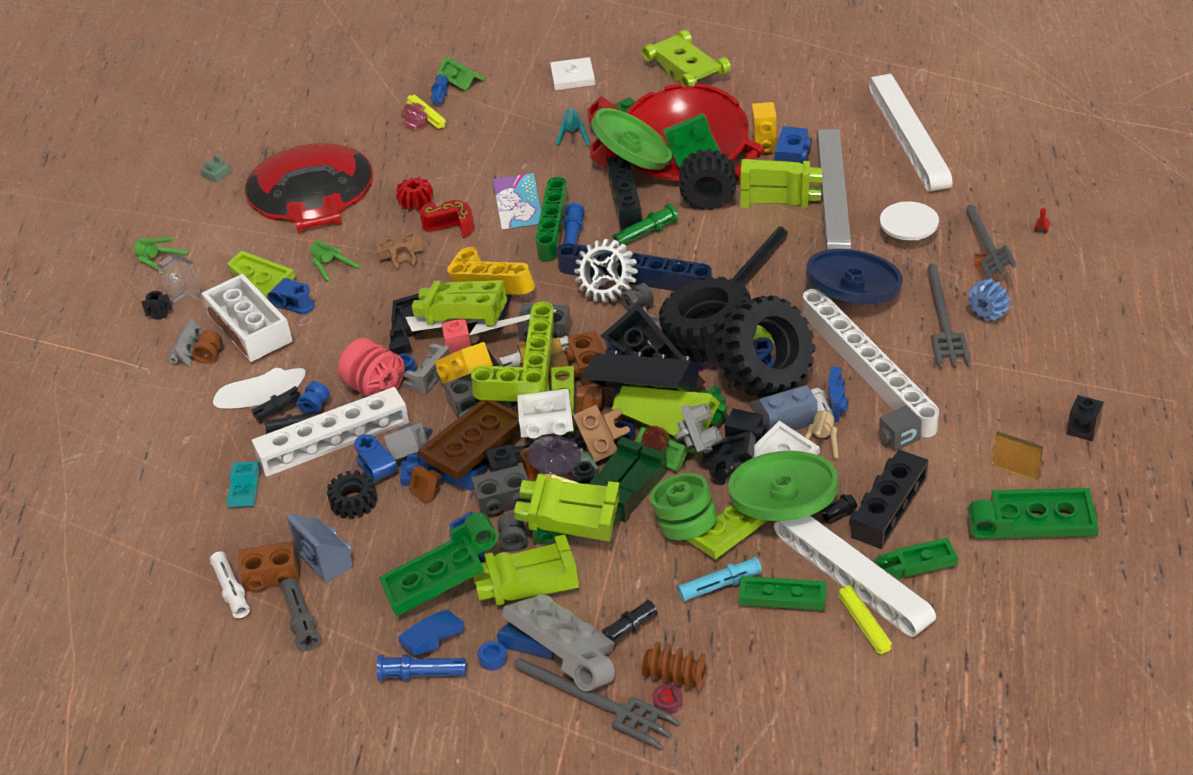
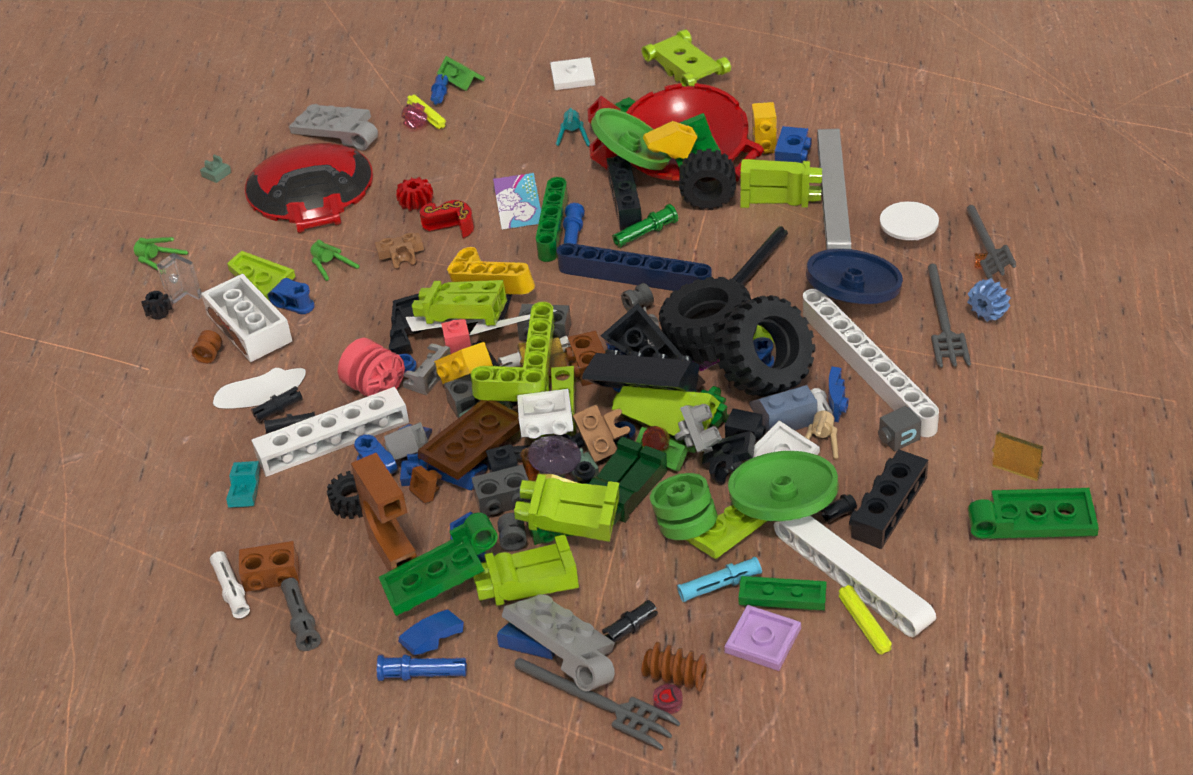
light grey hinge [168,318,202,367] -> none
sand blue slope [286,514,353,583] -> none
blue wheel [296,381,330,415] -> none
blue tile [477,641,507,671] -> none
white gear [574,239,638,303] -> none
dark orange piece [577,386,605,413] -> none
white beam [869,74,952,192] -> none
green hinge [874,538,959,580] -> none
red hand [1034,208,1050,233] -> none
black brick [1067,395,1104,442] -> none
none -> light grey hinge [289,104,378,151]
none -> dark orange arch [351,453,417,571]
none -> yellow slope [643,121,697,159]
none -> lavender tile [725,605,801,671]

